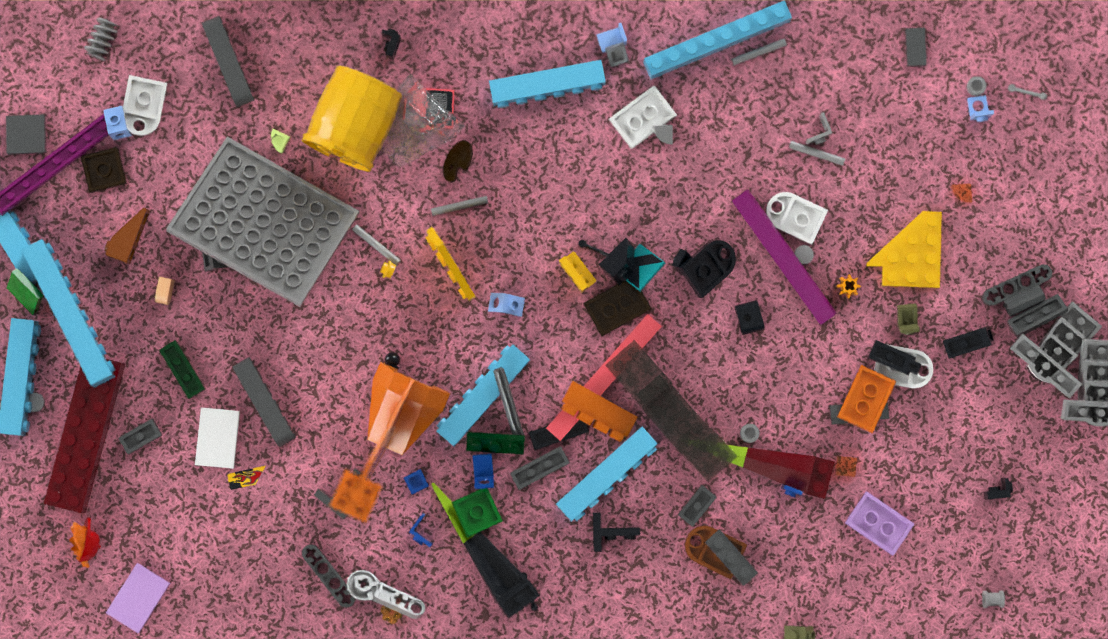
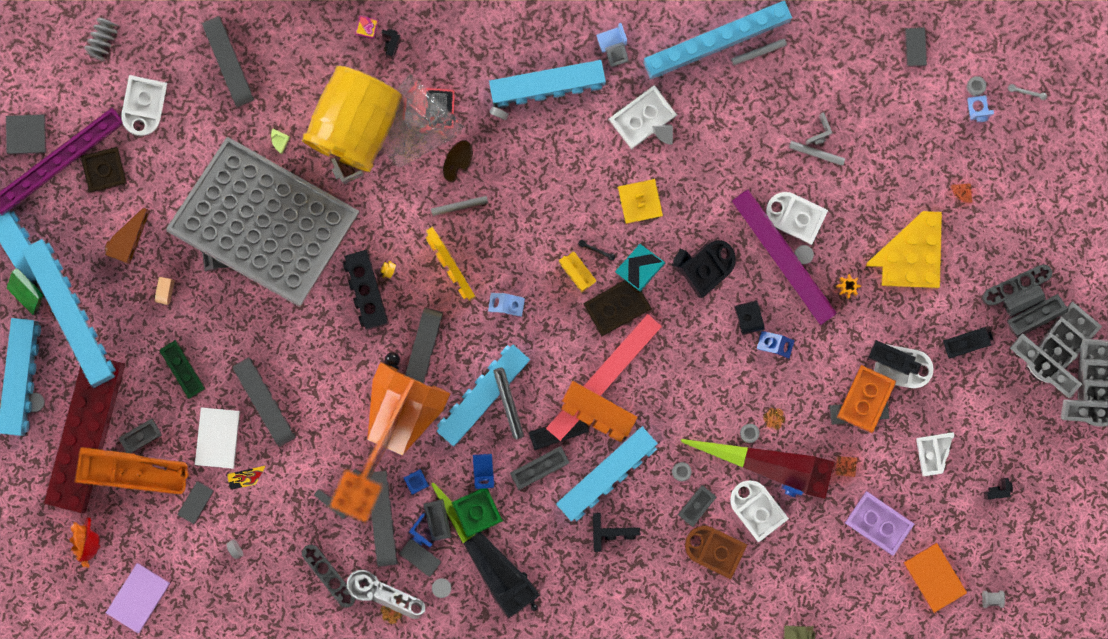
light blue bracket [103,106,132,140] -> none
light grey bar [352,224,401,266] -> none
dark green plate [466,432,525,455] -> none
black slope [599,238,635,286] -> none
clear smoke bracket [605,340,737,482] -> none
dark grey plate [705,529,758,586] -> none
olive bracket [897,303,920,335] -> none
none -> orange piece [75,448,189,494]
none -> dark grey tile [177,481,214,524]
none -> light grey tile [227,539,243,559]
none -> light grey bracket [331,158,364,185]
none -> black brick [343,249,389,331]
none -> tile [355,16,379,39]
none -> dark grey beam [370,470,398,567]
none -> dark grey tile [399,538,442,577]
none -> dark grey beam [406,307,443,383]
none -> dark grey tile [423,499,452,541]
none -> light grey tile [432,578,452,598]
none -> light grey tile [490,106,509,120]
none -> yellow piece [618,179,663,224]
none -> light grey tile [672,462,692,481]
none -> white tile [730,481,789,542]
none -> blue bracket [757,331,794,358]
none -> clear yellow plant [763,408,785,429]
none -> orange tile [903,543,967,613]
none -> white wing [916,432,954,476]

